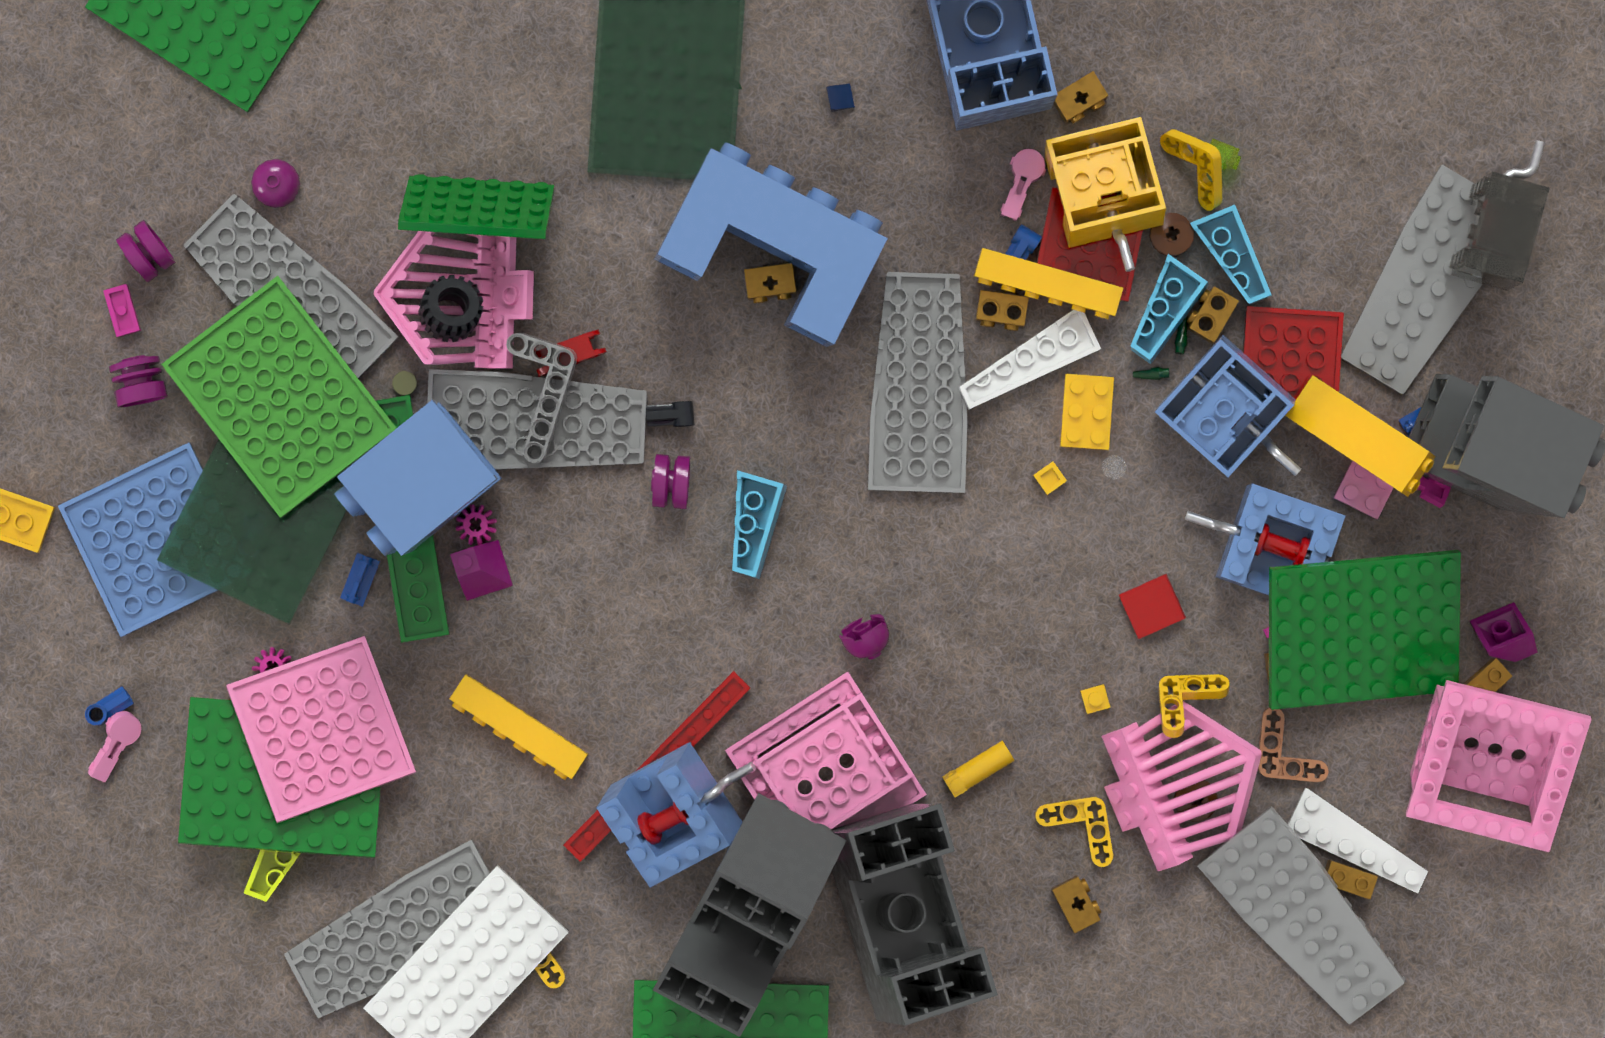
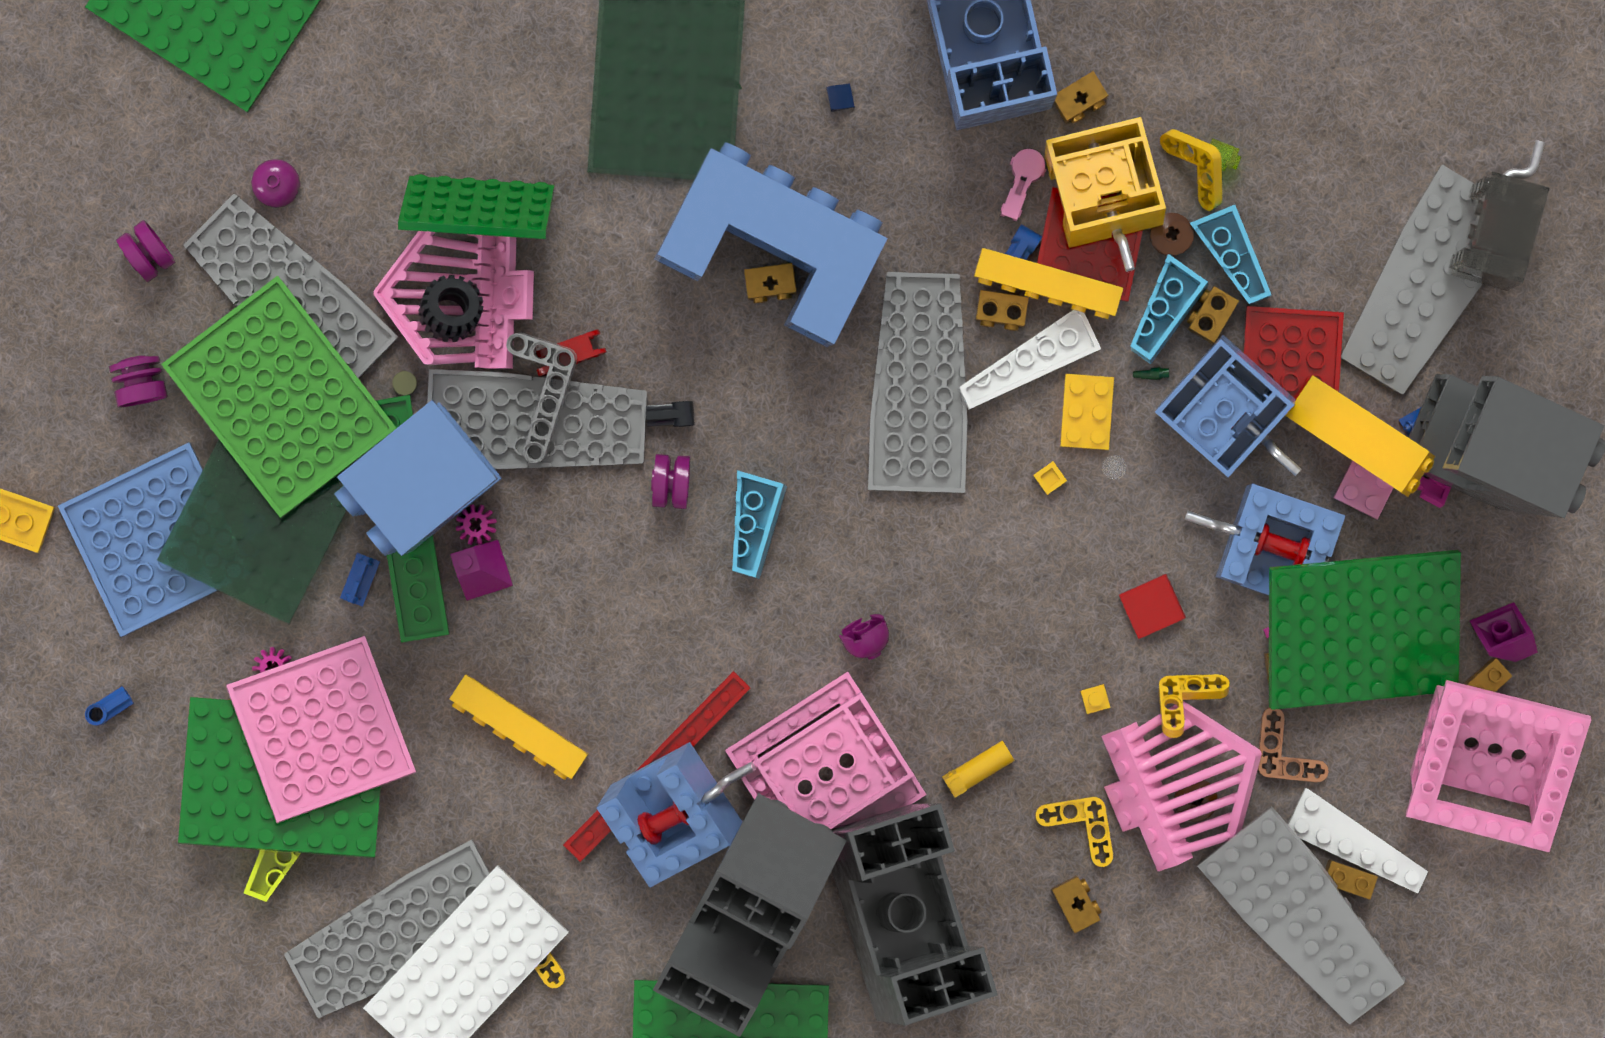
bright pink piece [88,711,141,782] -> none
dark pink plate [103,284,141,338] -> none
dark green piece [1174,318,1188,355] -> none

